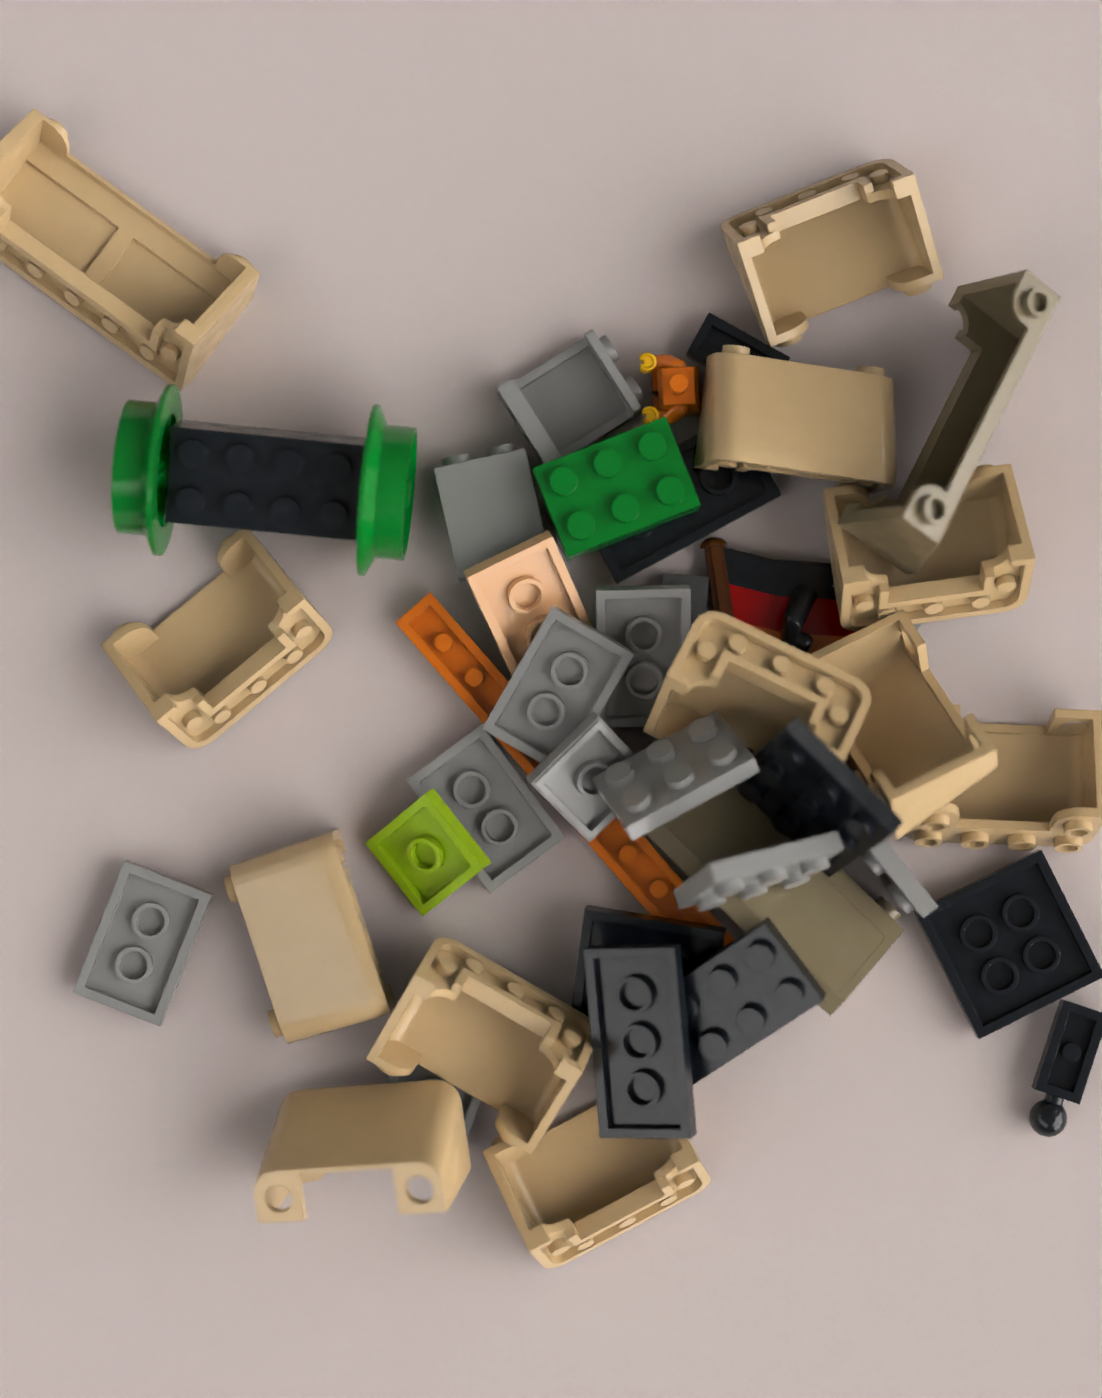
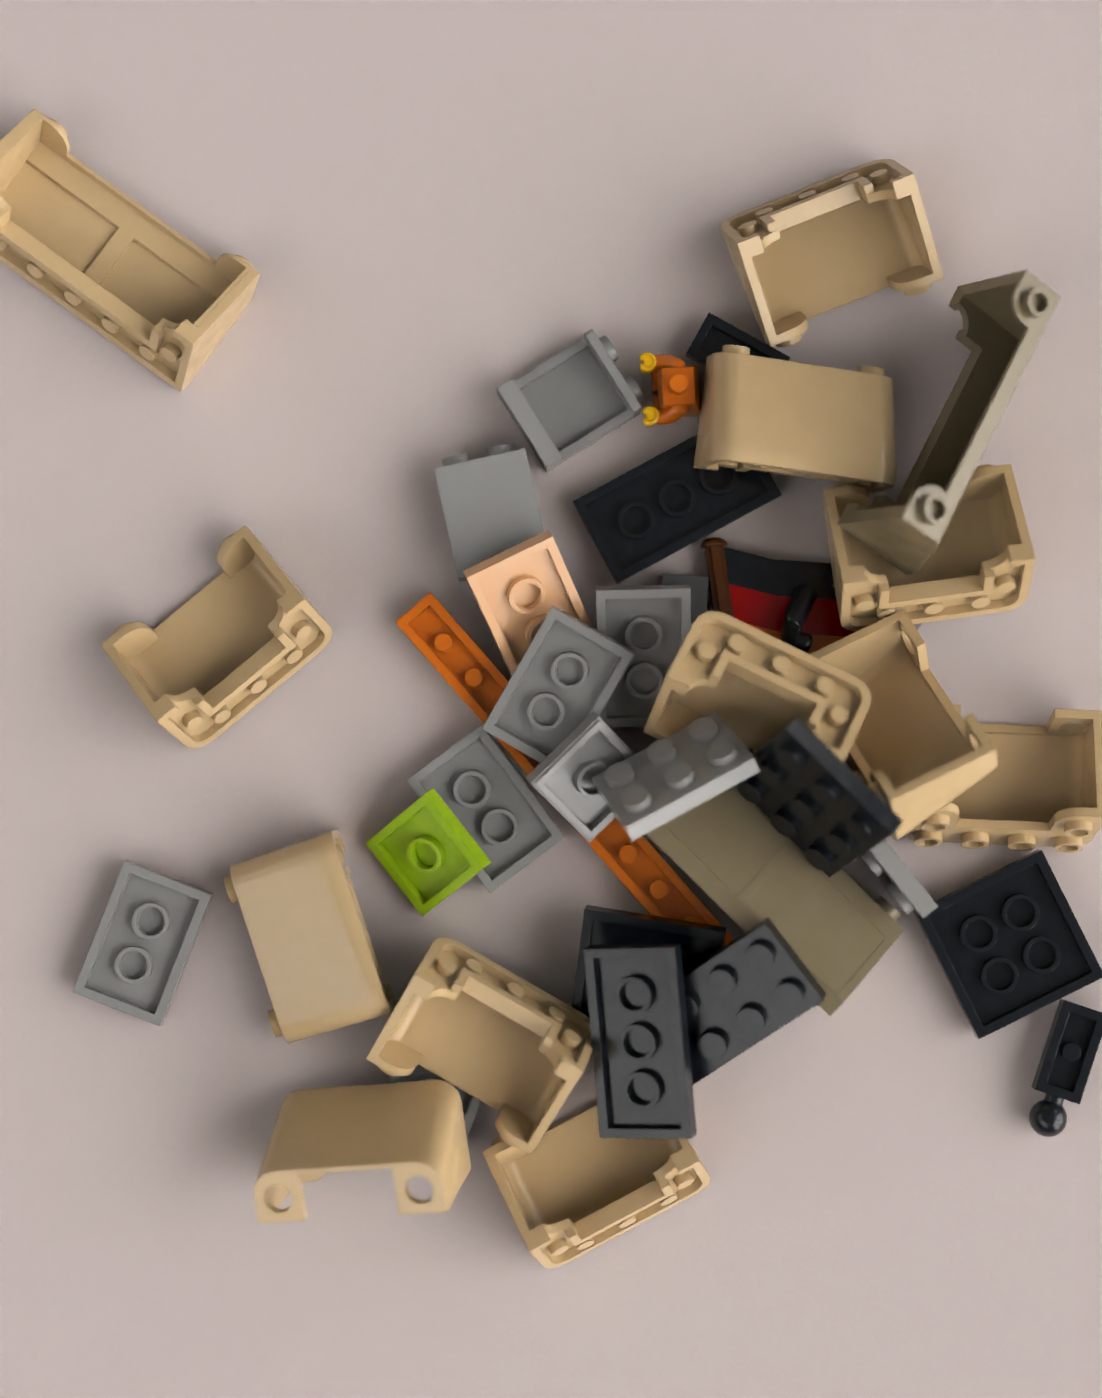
brick [111,384,417,576] -> none
green brick [533,416,701,562] -> none
light grey plate [673,831,844,911] -> none

